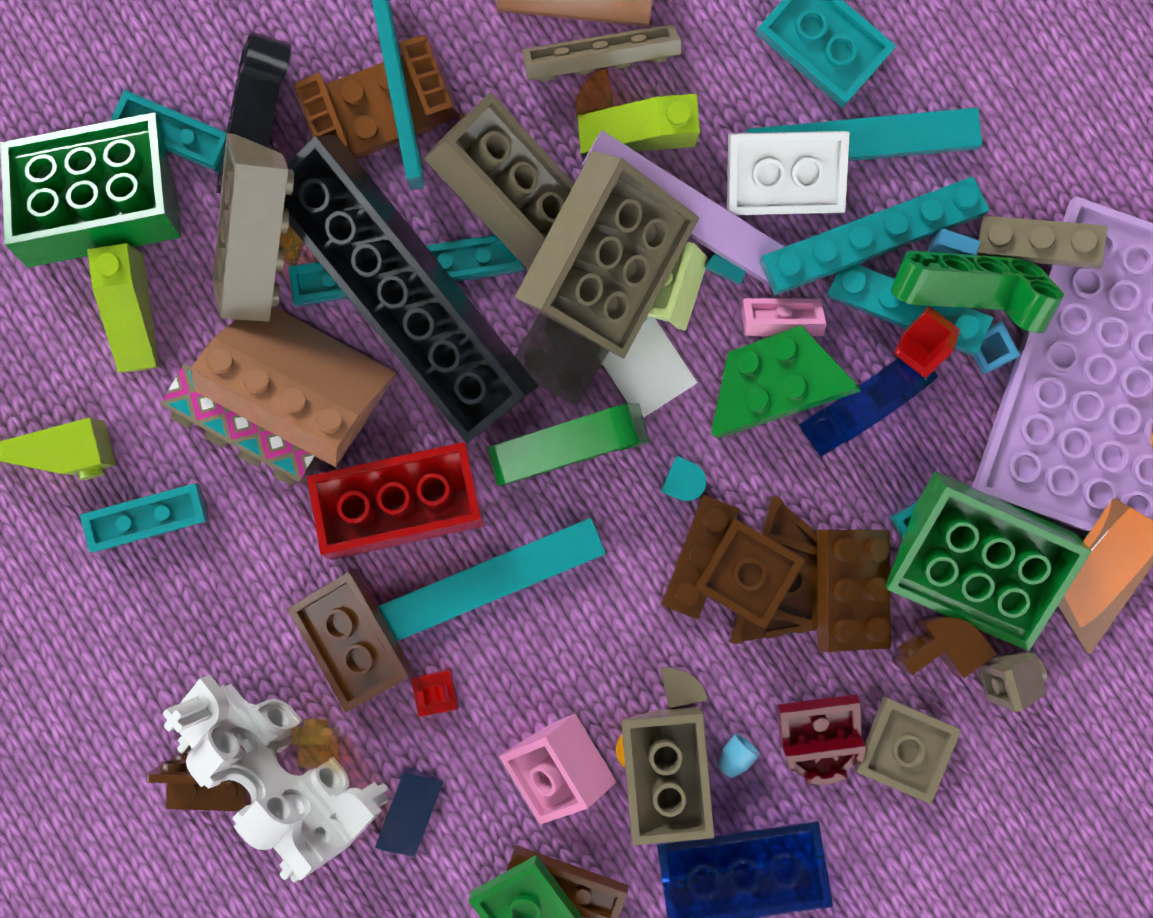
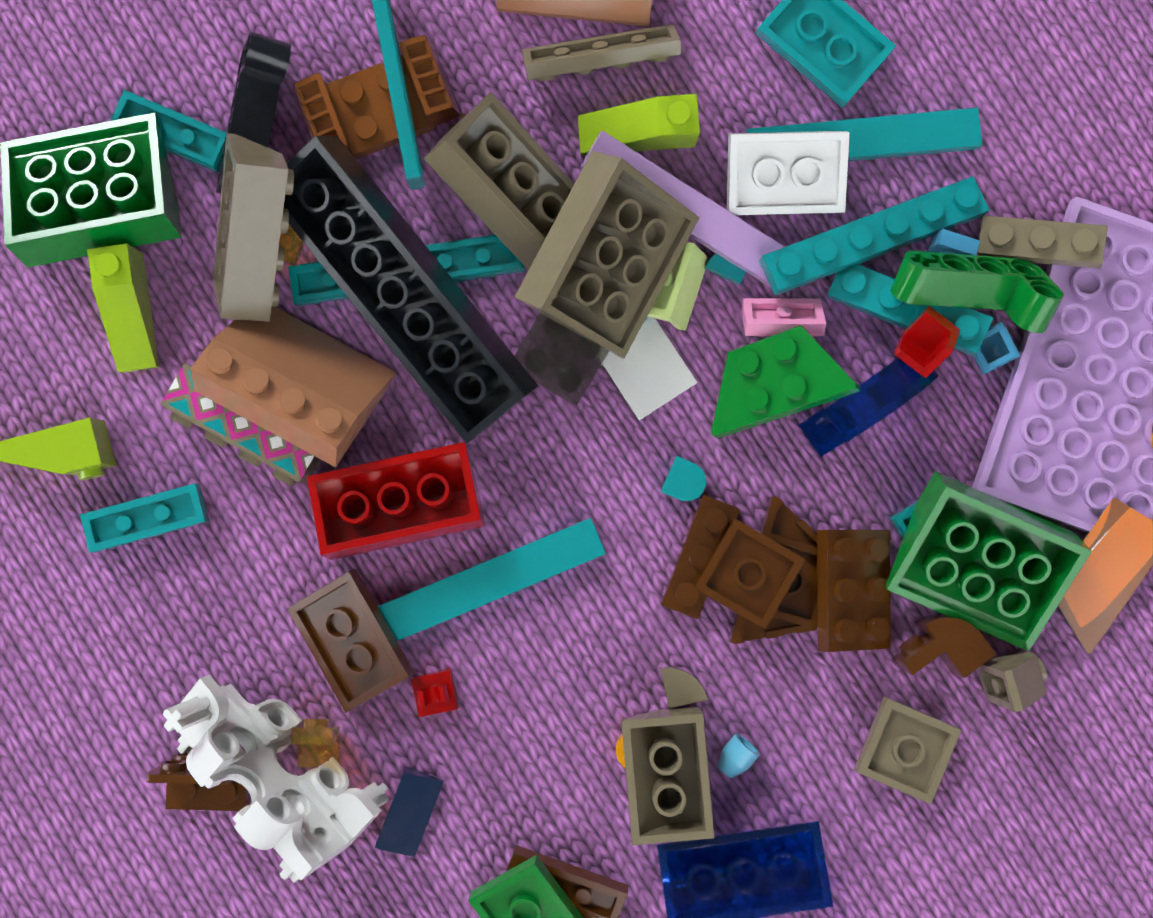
green beam [486,403,651,486] -> none
bright pink slope [499,713,617,825] -> none
clear orange tile [575,69,614,117] -> none
dark red slope [777,694,866,785] -> none

